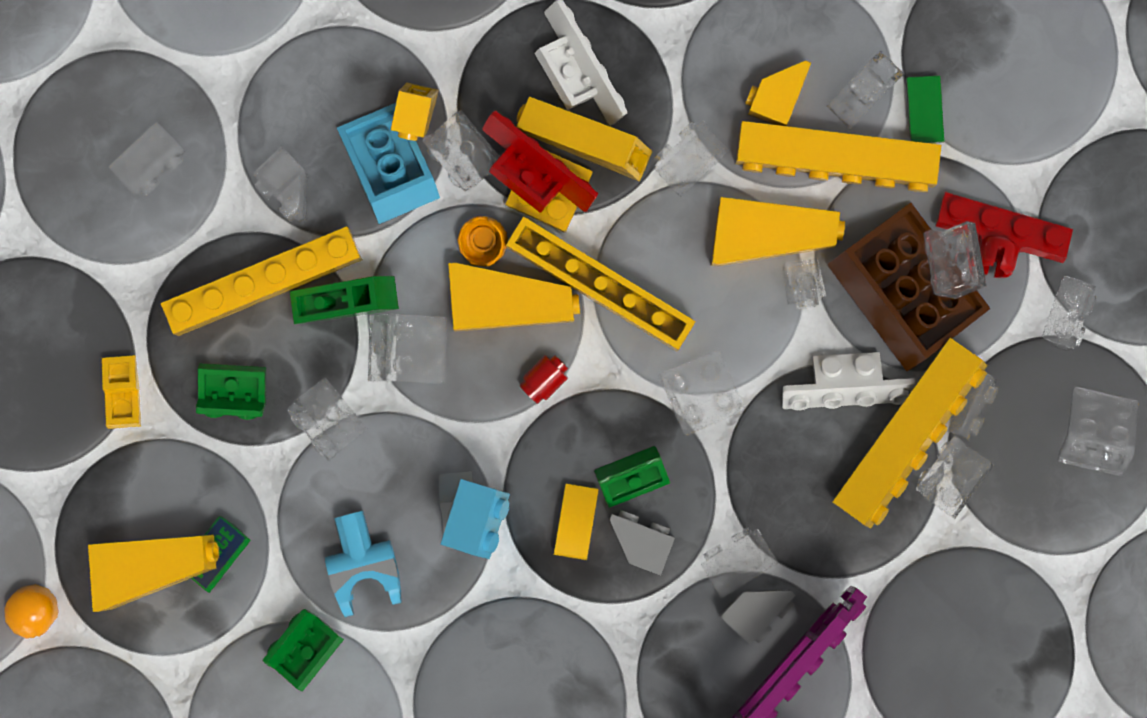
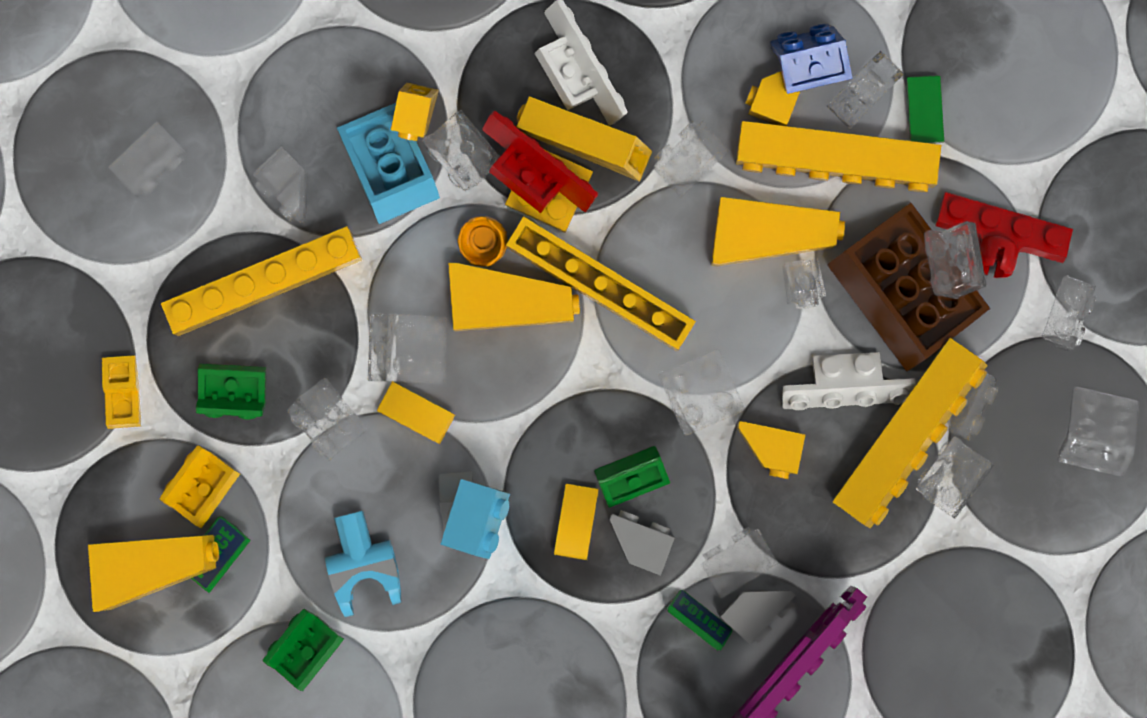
light orange hair [4,584,59,639] -> none
green slope [290,276,399,324] -> none
red brick [519,355,569,404] -> none
none -> yellow bracket [159,445,240,528]
none -> yellow slope [377,381,455,444]
none -> slope [666,590,732,651]
none -> yellow slope [737,421,805,479]
none -> bracket [770,24,853,94]

